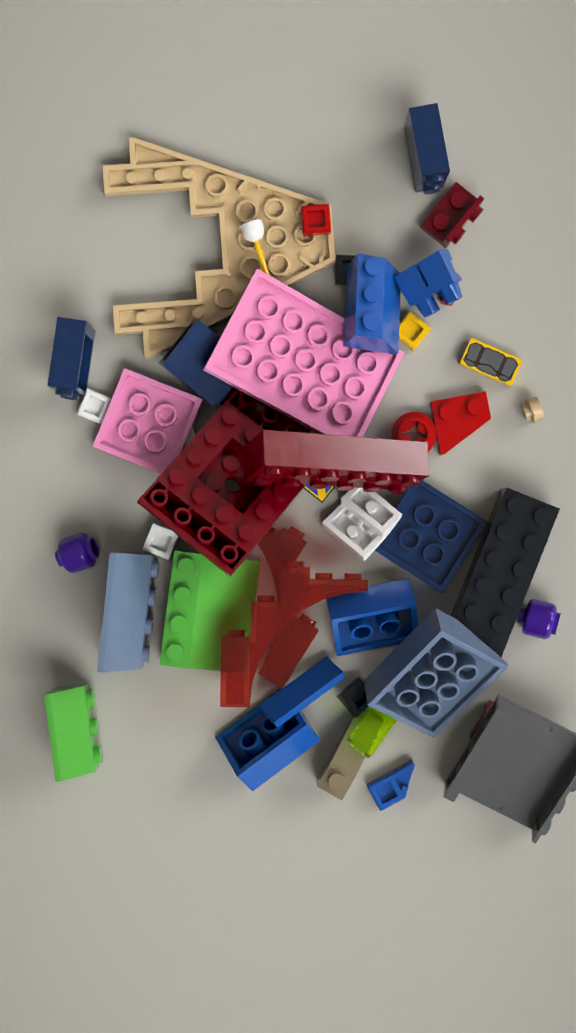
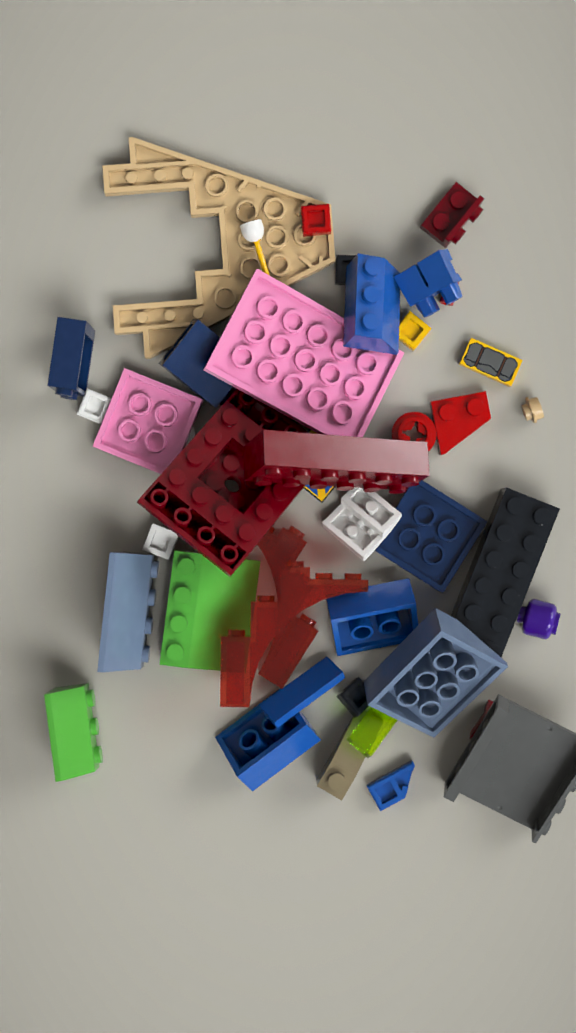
dark purple head [55,533,100,573] -> none
dark blue brick [404,103,450,195] -> none

